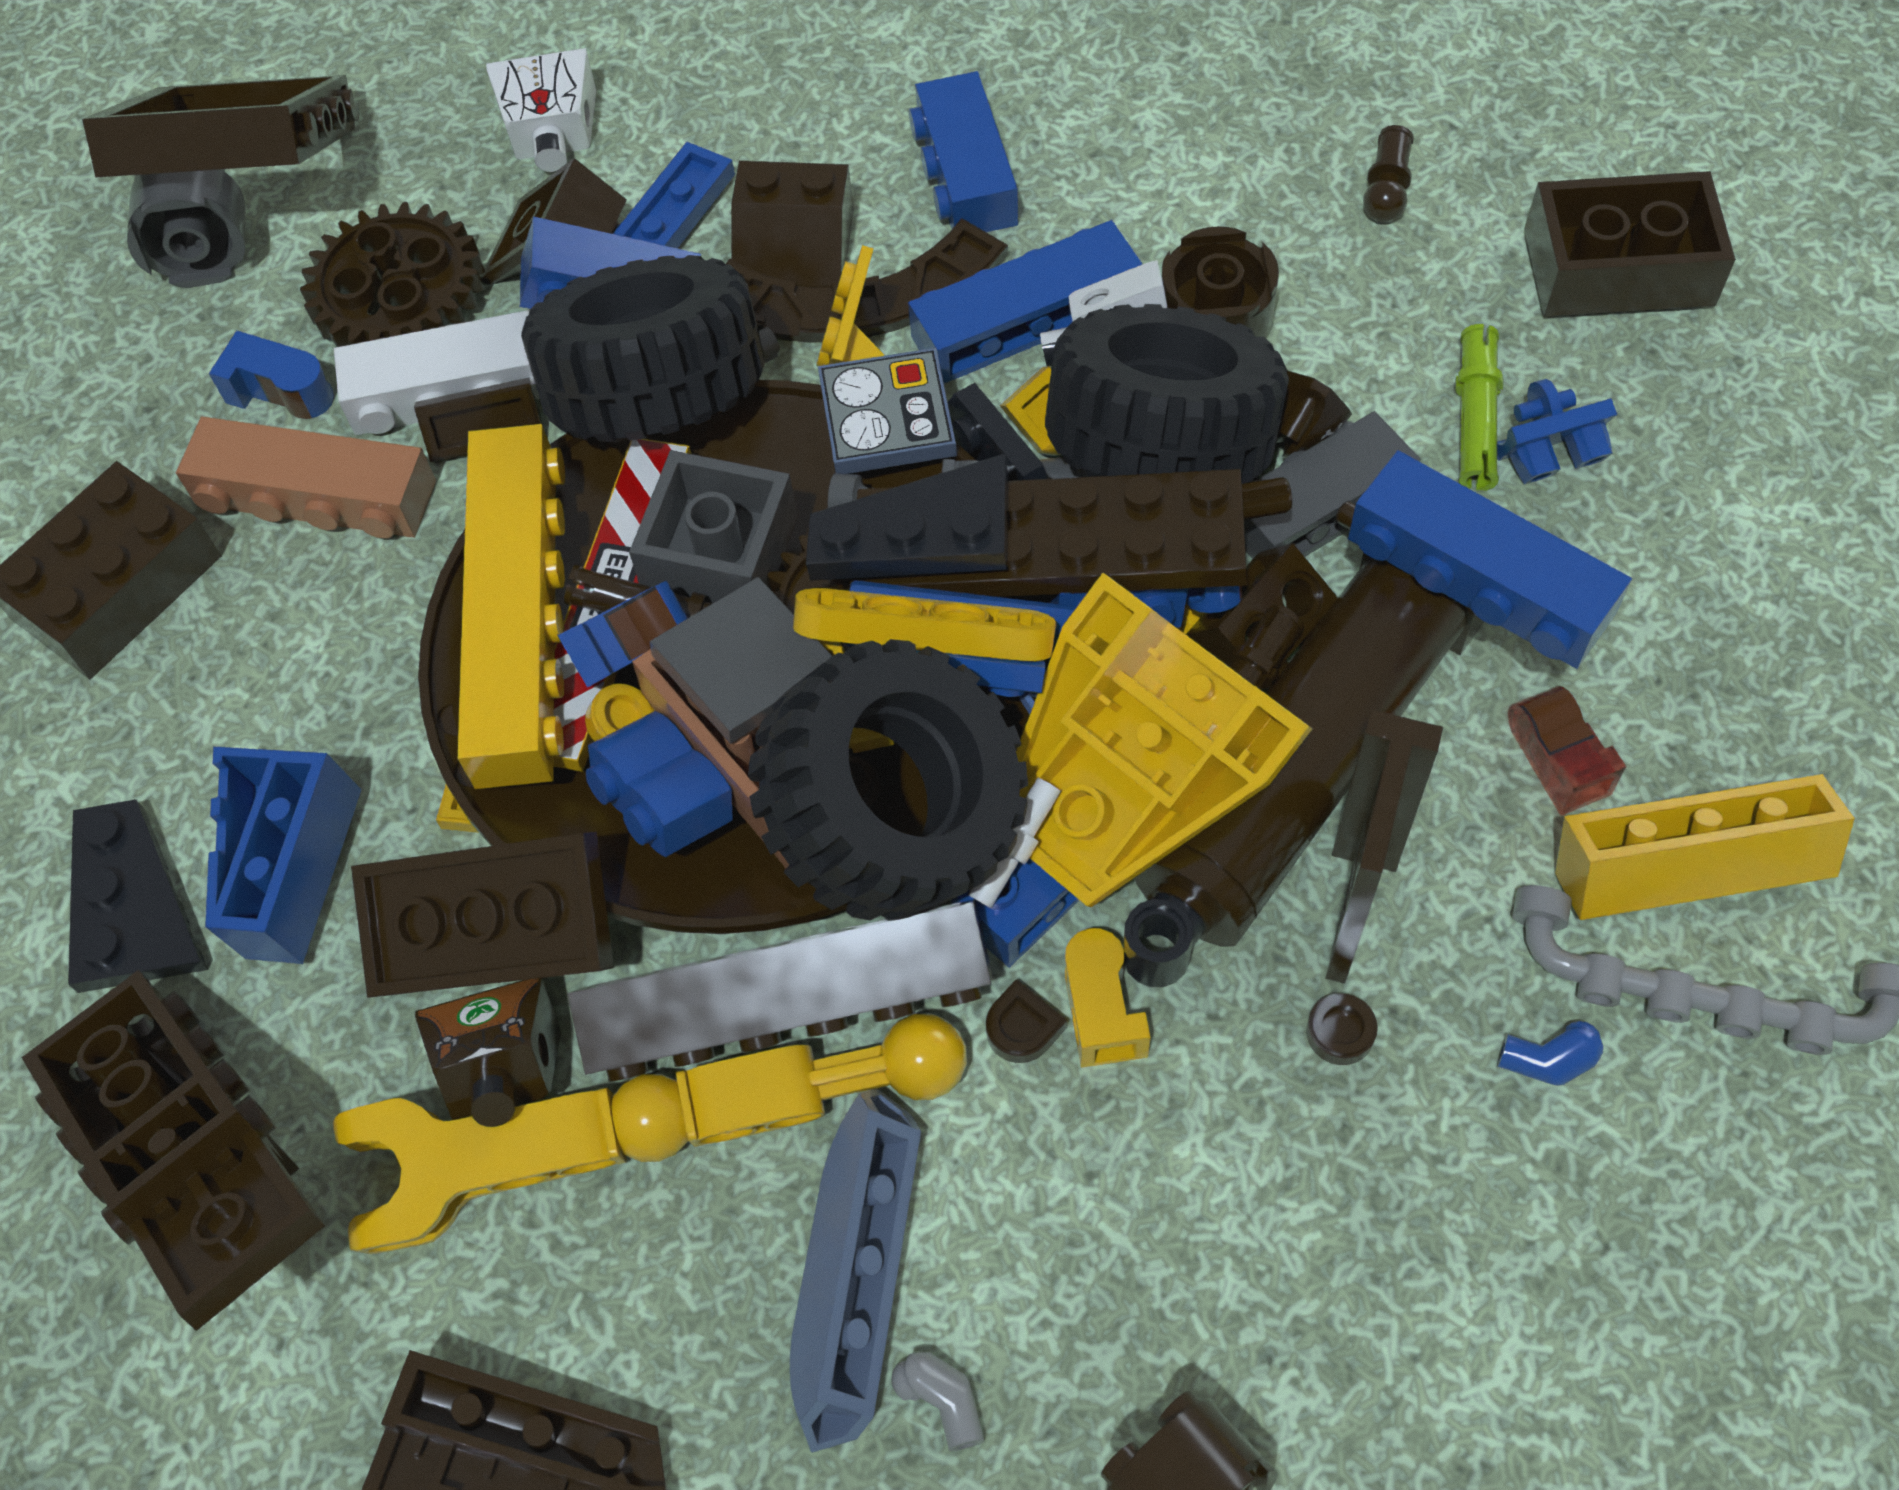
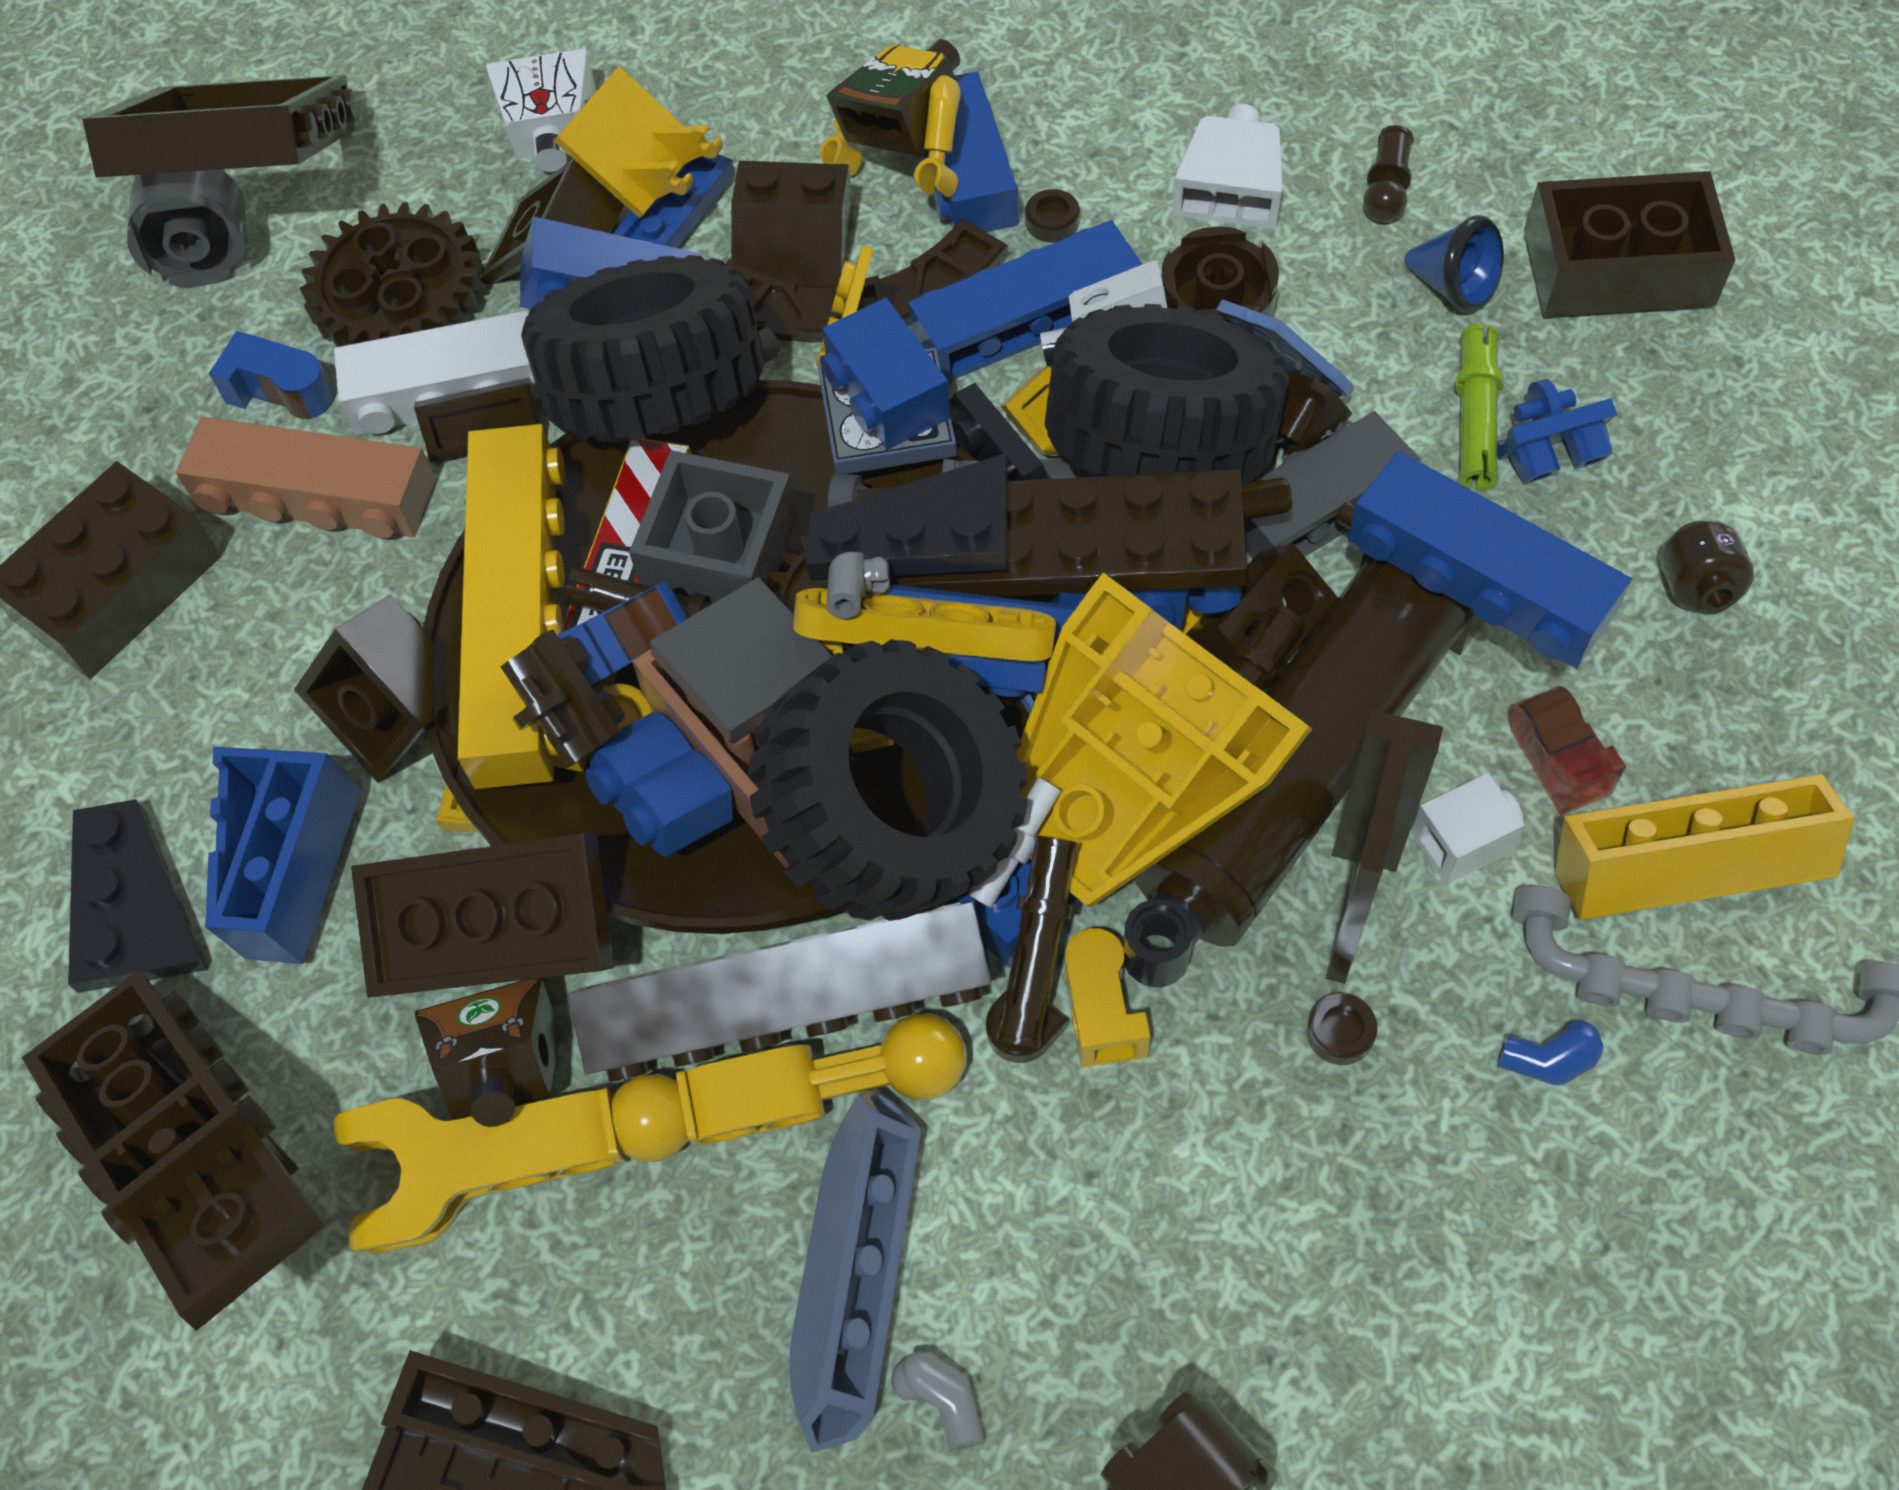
none -> dark brown slope [294,594,434,783]
none -> dark brown hips [500,629,625,768]
none -> yellow plate [554,66,723,218]
none -> torso [819,39,962,197]
none -> blue brick [820,297,951,450]
none -> light grey arm [826,552,890,619]
none -> dark brown pin [997,835,1079,1048]
none -> dark brown tile [1025,189,1080,243]
none -> white torso [1173,104,1282,229]
none -> medium blue window [1216,300,1354,400]
none -> blue hat [1404,215,1504,313]
none -> white brick [1411,772,1525,885]
none -> dark brown head [1660,521,1754,613]

